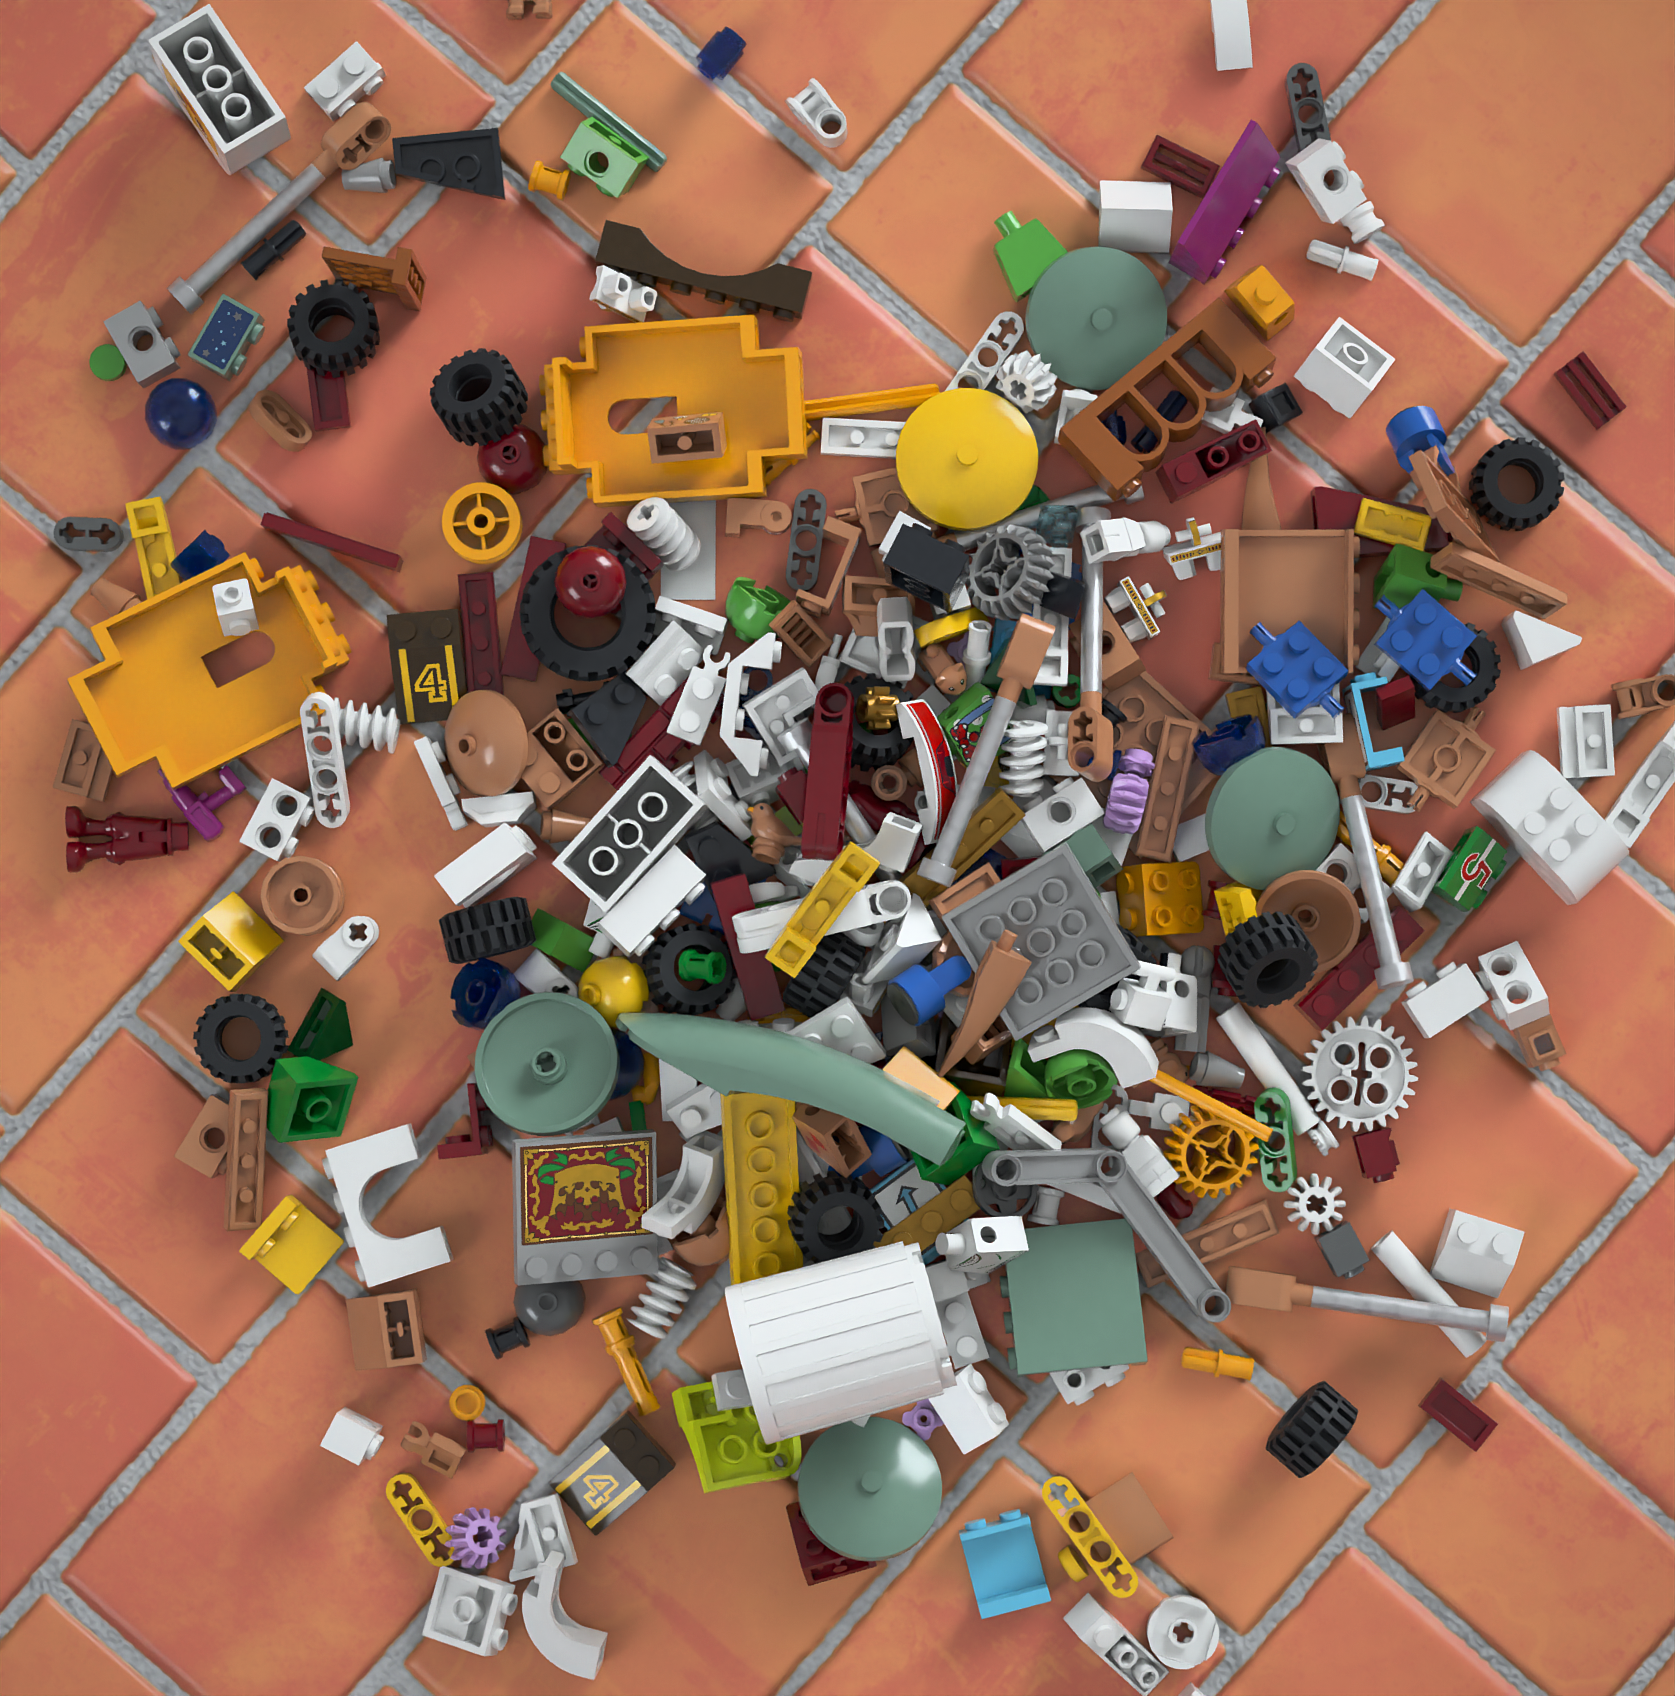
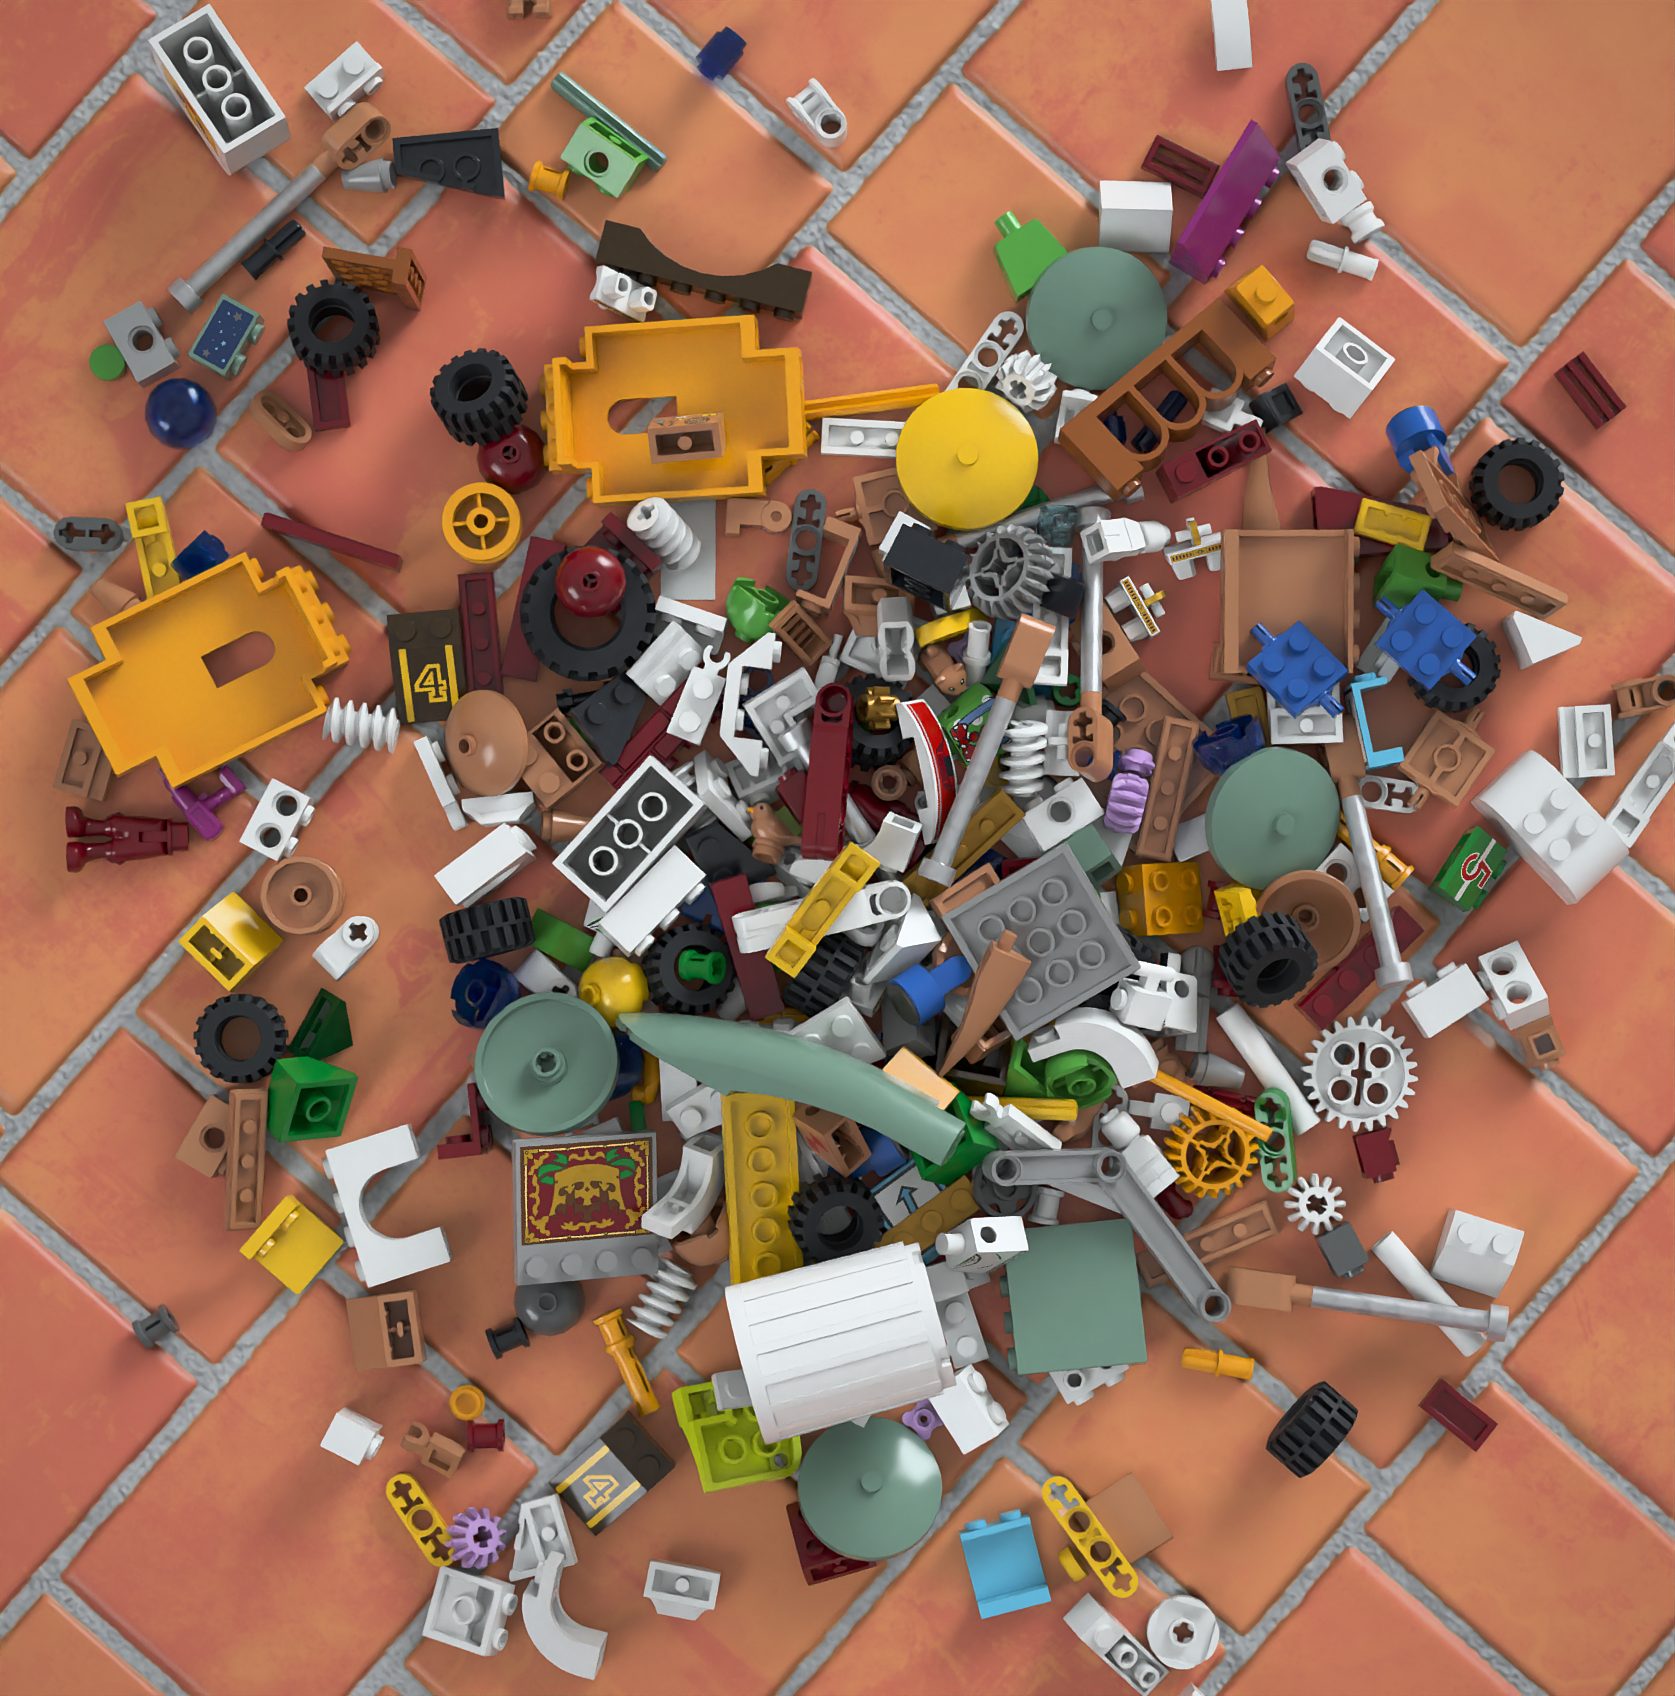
white bracket [212,579,259,637] -> none
white beam [300,692,350,828] -> none
white bush [1307,1120,1339,1156] -> none
dark red tile [1376,675,1415,730] -> none
white slope [1391,832,1453,913] -> none
none -> dark grey bush [132,1304,180,1350]
none -> white slope [643,1559,721,1621]

